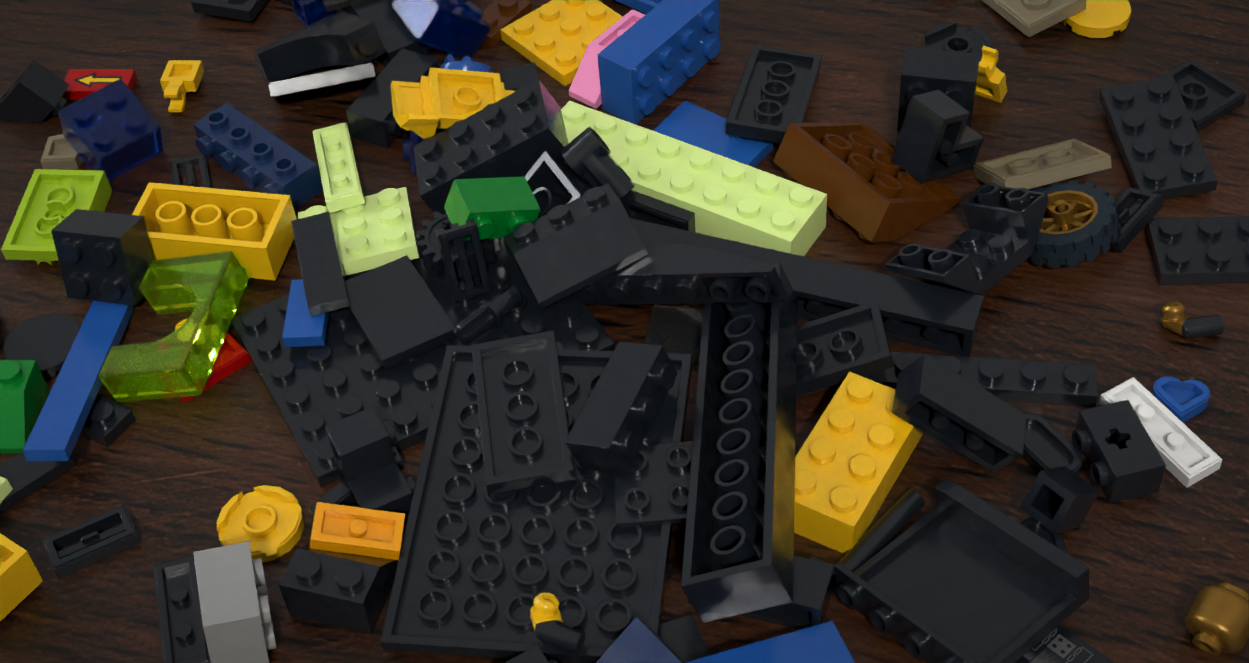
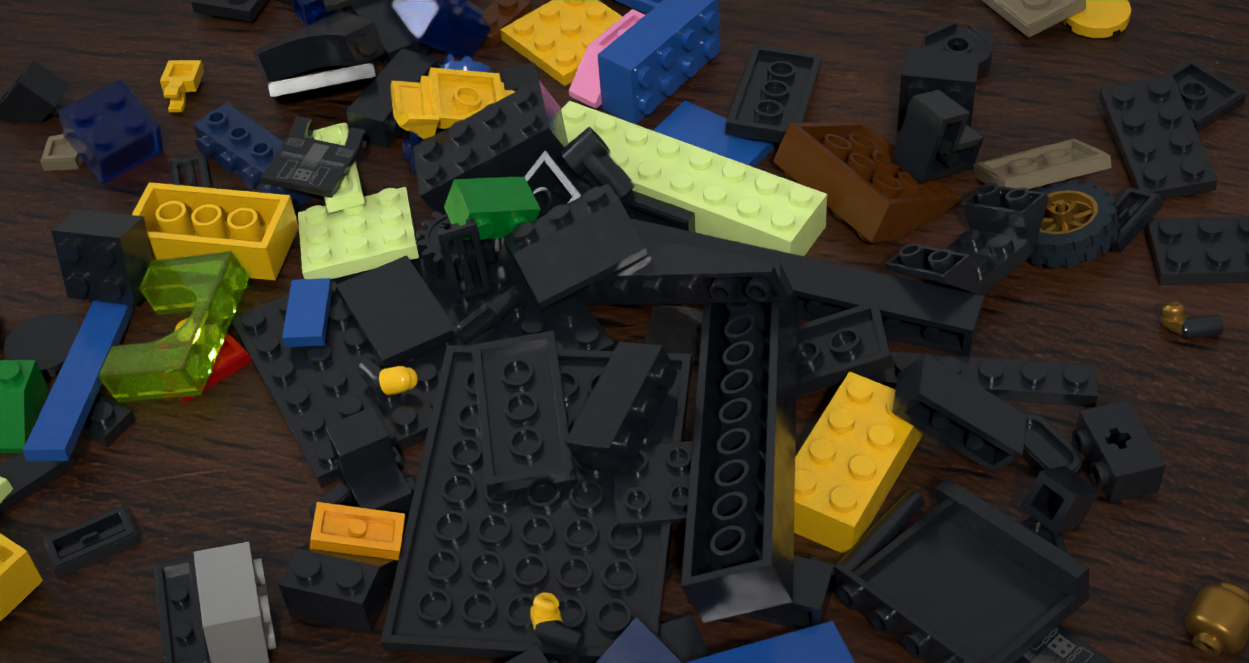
lime piece [1,169,112,267] -> none
red tile [62,69,137,100] -> none
yellow tile [216,485,305,563] -> none
black tile [291,211,350,316] -> none
yellow plate [975,46,1007,103] -> none
white tile [1099,377,1222,488] -> none
blue tile [1152,376,1210,423] -> none
none -> black flag [261,116,367,198]
none -> yellow arm [357,358,418,396]

